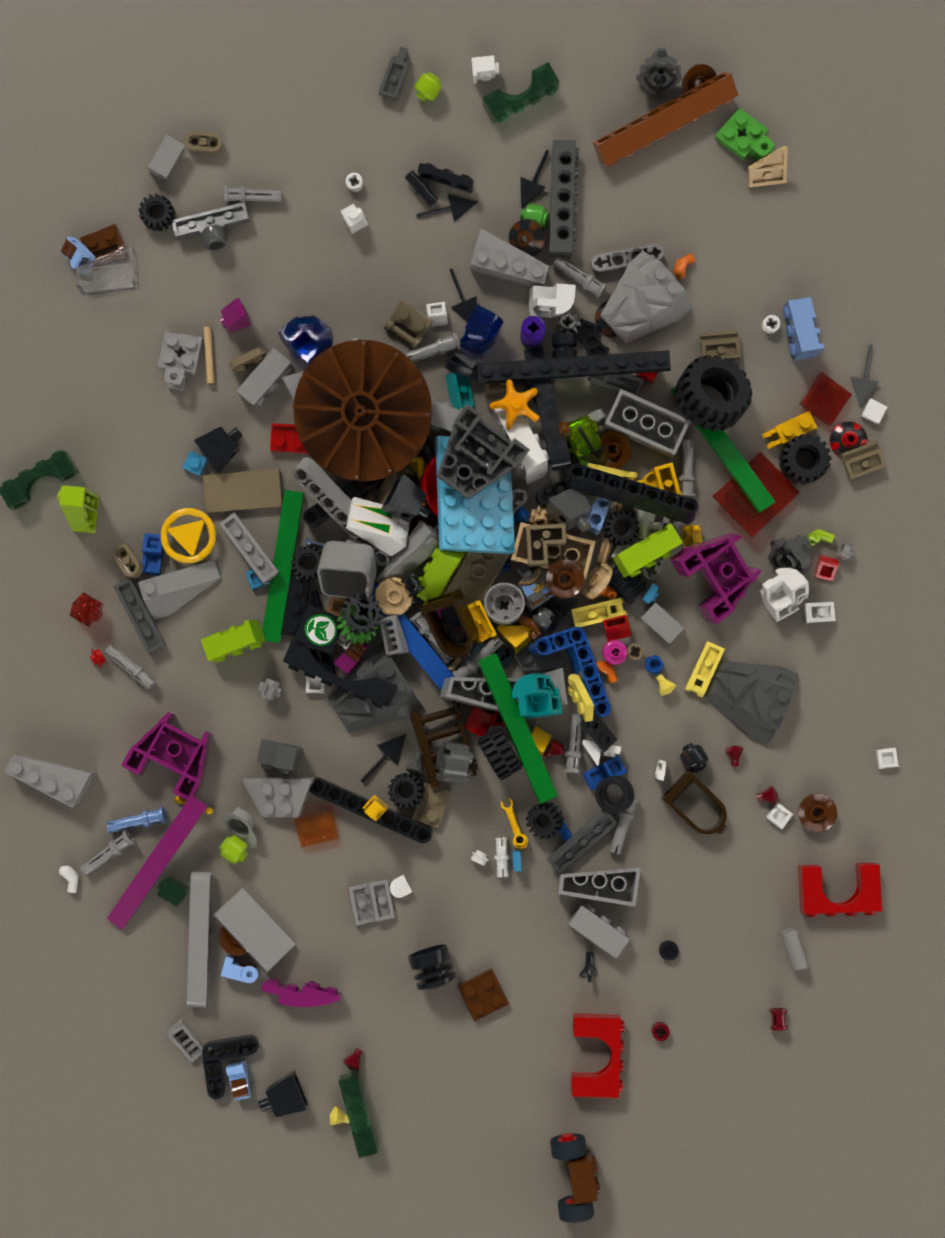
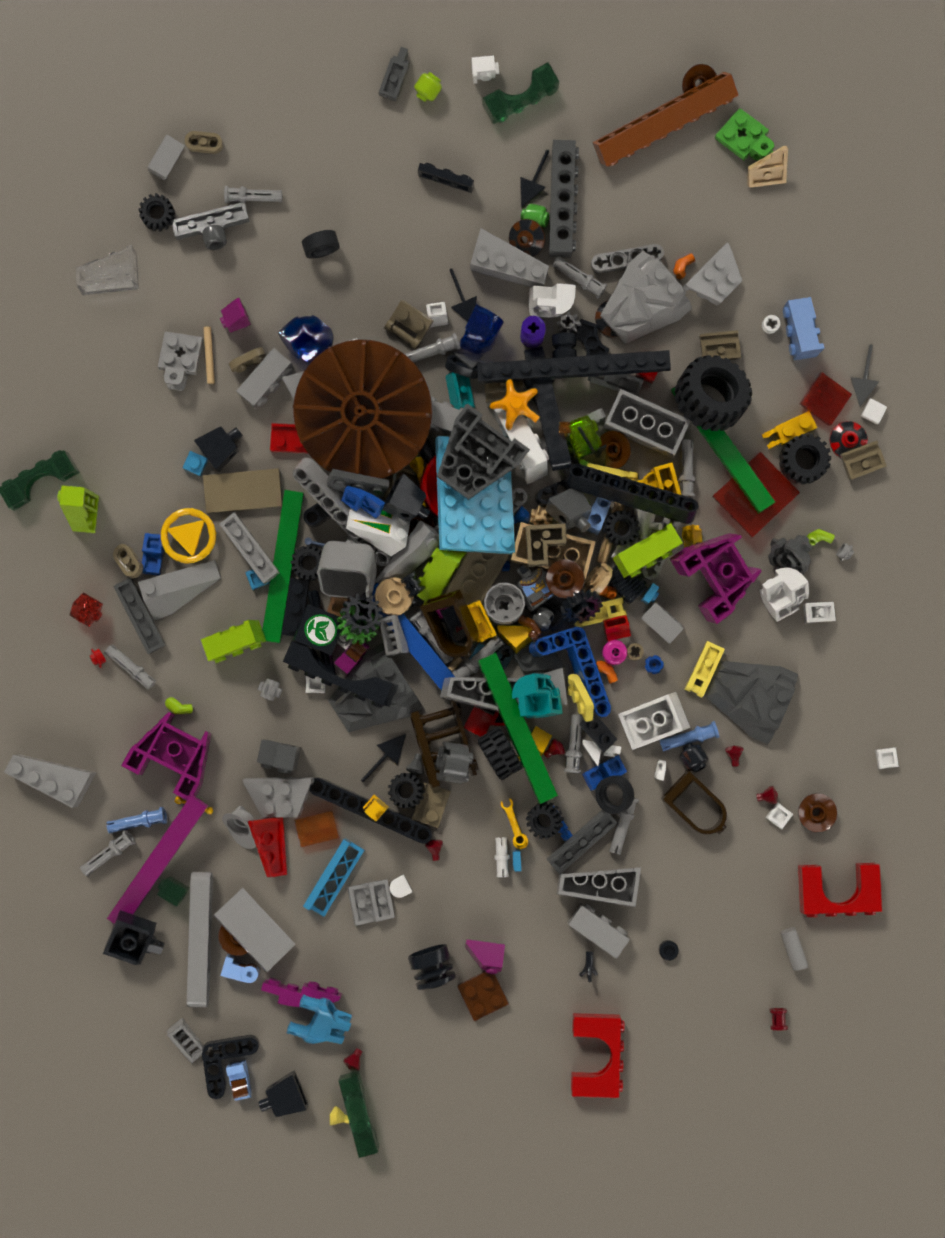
white arm [59,865,79,893] -> none
light blue leg [61,236,95,271] -> none
reddish brown plate [80,224,128,269] -> none
lime head [219,835,249,864] -> none
white brick [341,203,368,234] -> none
white bush [346,172,363,192] -> none
black pin [405,170,438,207] -> none
black piece [416,195,478,222] -> none
white plate [470,850,489,866] -> none
brick [550,1133,600,1223] -> none
dark grey piece [636,48,682,95] -> none
dark red bush [651,1022,670,1041] -> none
light yellow rock [656,674,676,696] -> none
red slope [814,555,839,582] -> none
none -> black hinge [103,910,165,965]
none -> lime arm [165,697,193,714]
none -> red wing [247,817,287,877]
none -> dark azure connector [286,994,352,1044]
none -> black tyre [301,230,340,259]
none -> dark azure fence [303,838,364,917]
none -> dark grey wing [327,469,389,499]
none -> blue slope [341,486,385,519]
none -> dark red rock [425,840,443,861]
none -> magenta slope [465,939,505,974]
none -> black gear [560,589,603,624]
none -> white slope [618,692,690,750]
none -> medium blue pin [660,721,719,752]
none -> light grey wing [682,242,742,305]

